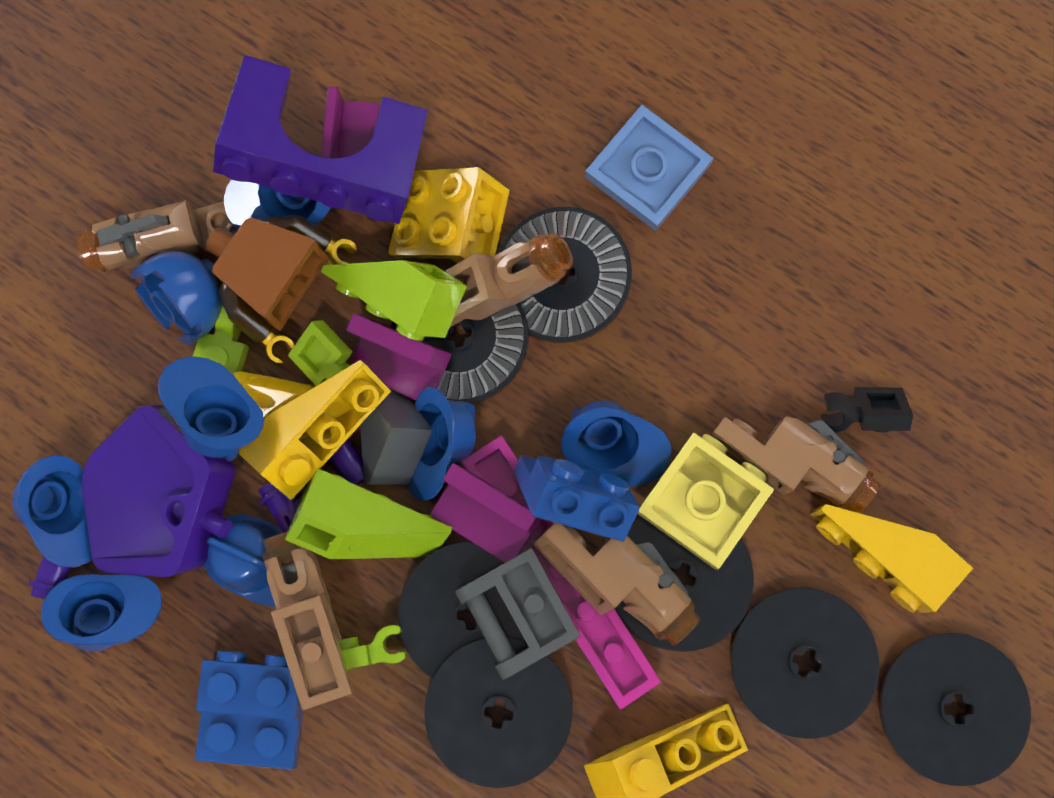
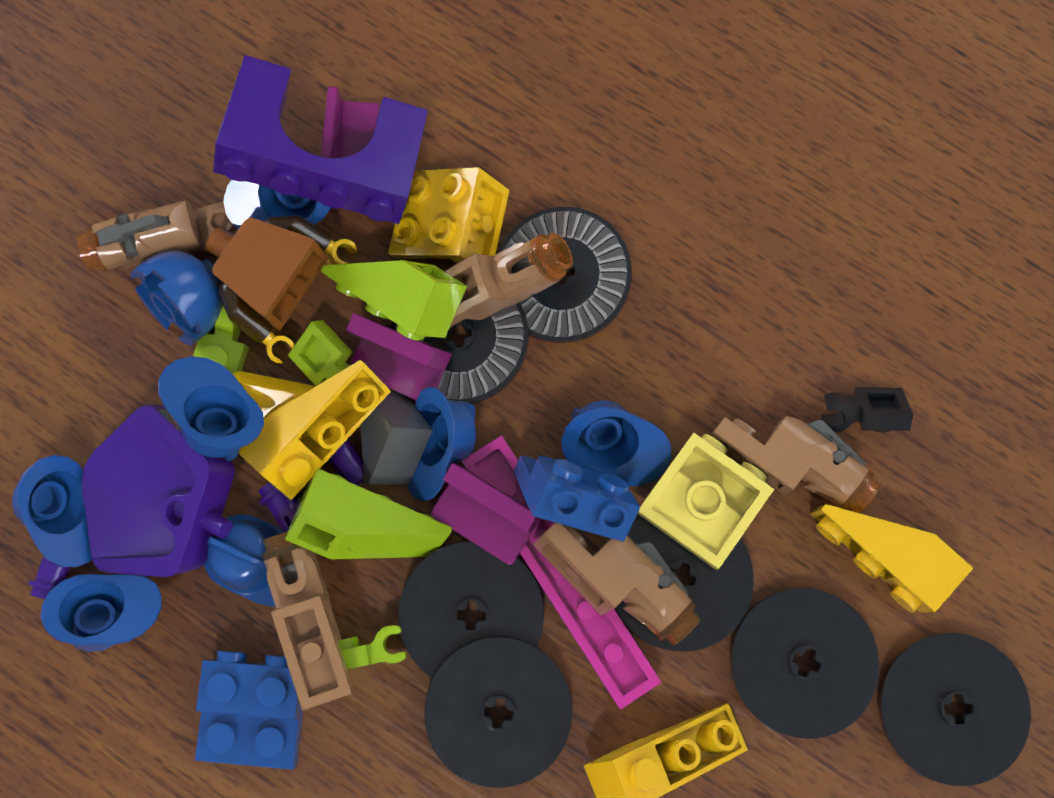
dark grey plate [454,548,581,680] -> none
medium blue plate [585,105,714,232] -> none

